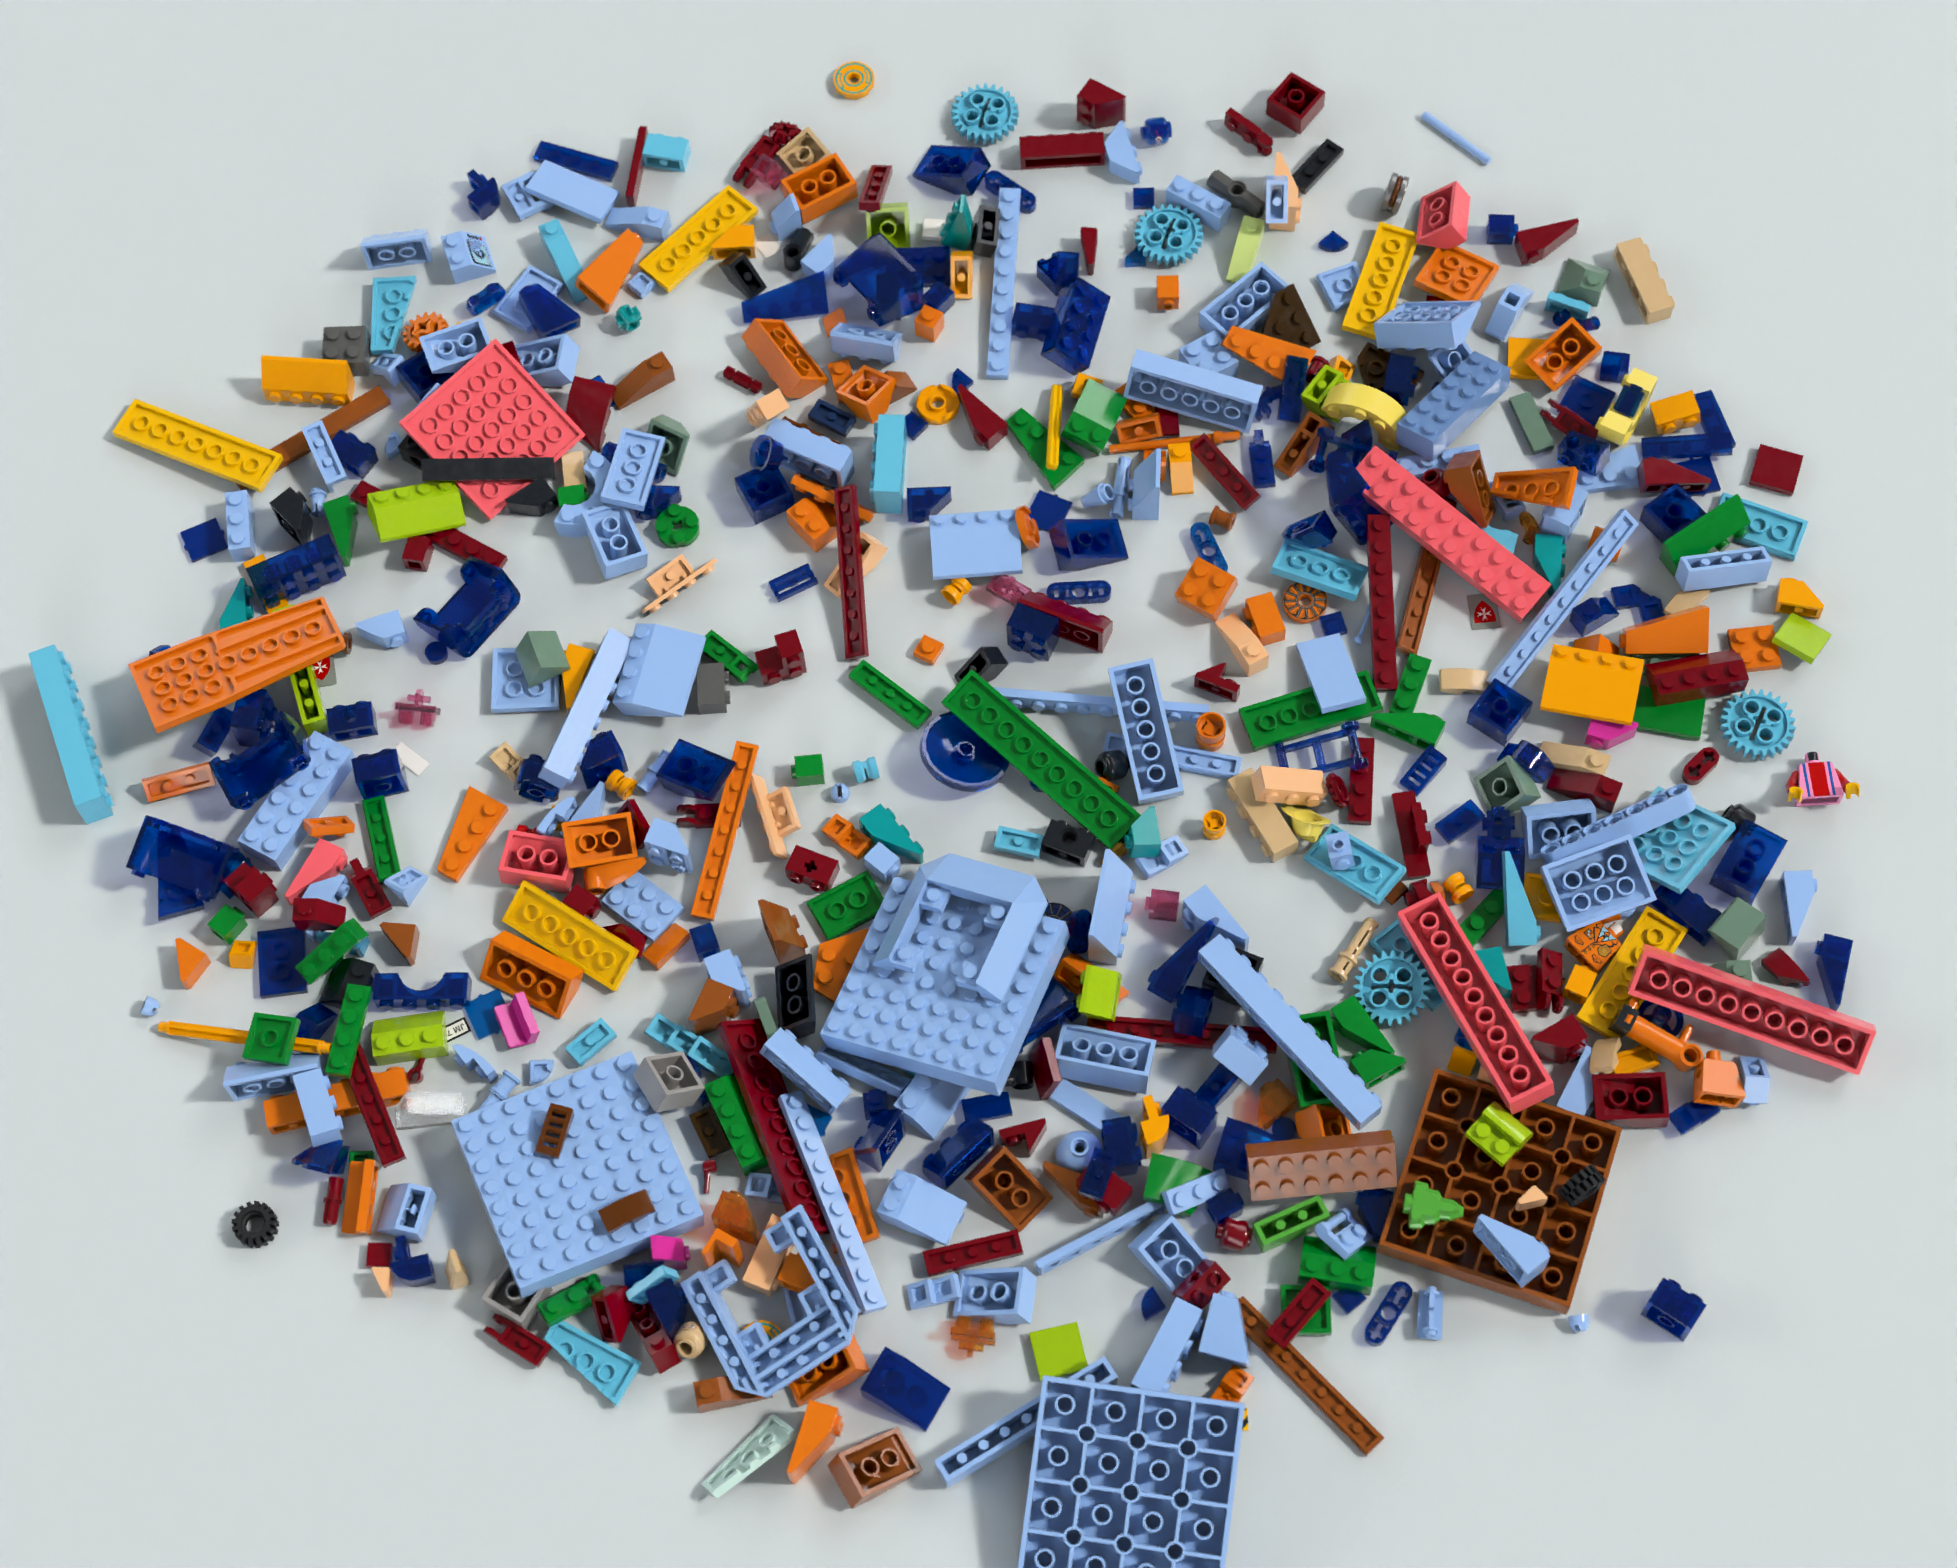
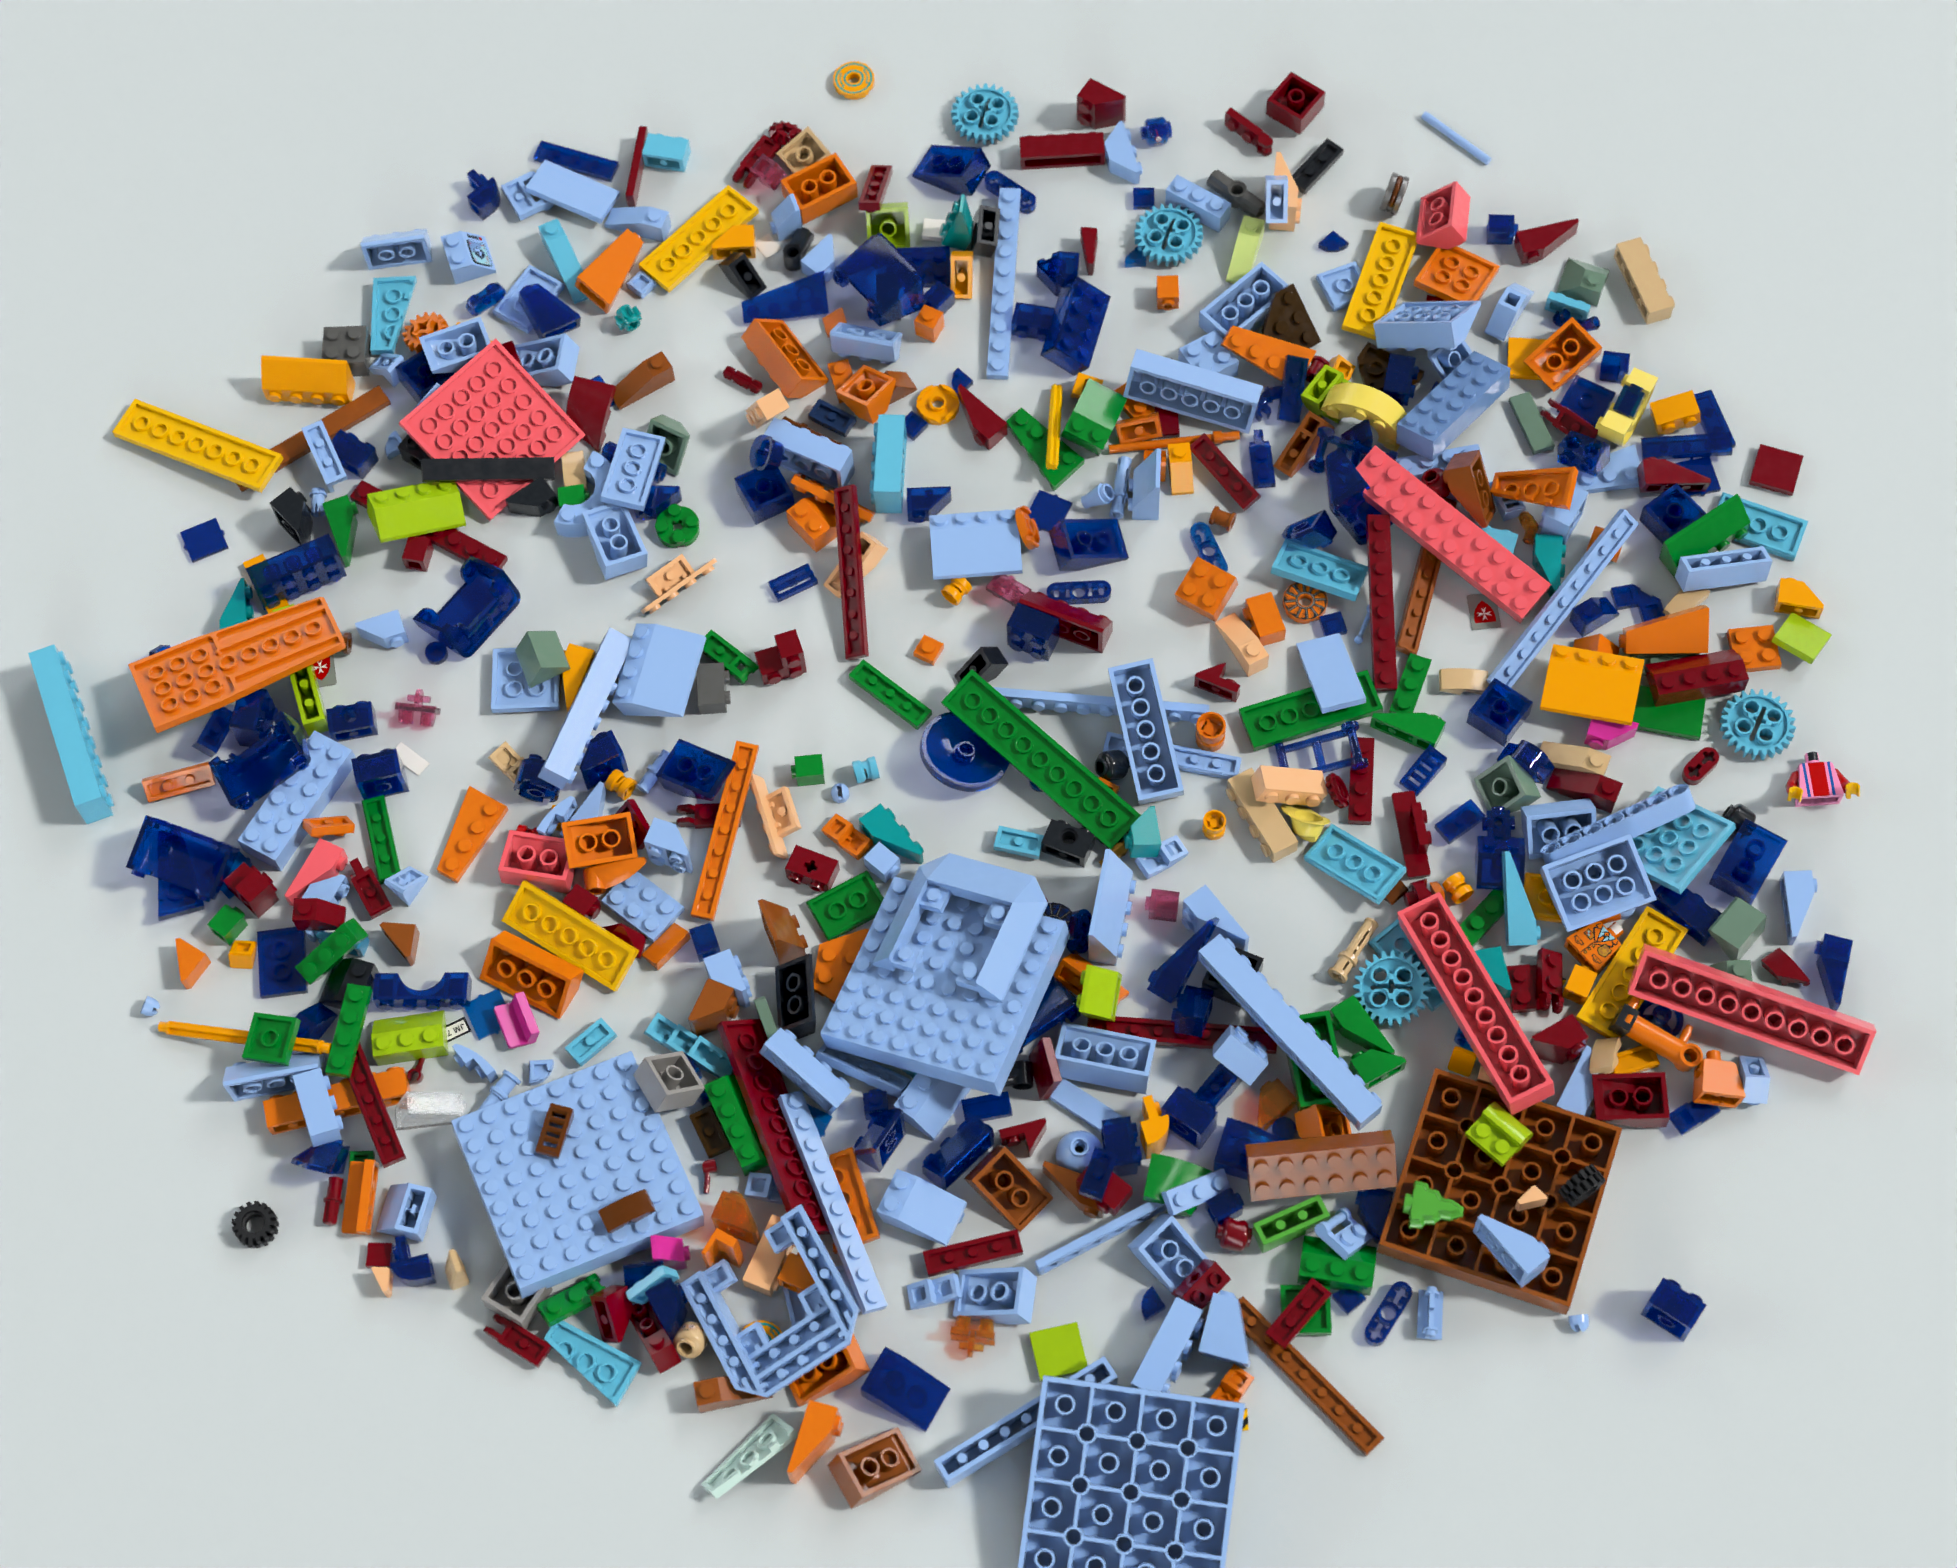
light blue brick [225,490,256,563] -> none
light blue brick [1325,831,1355,871] -> none

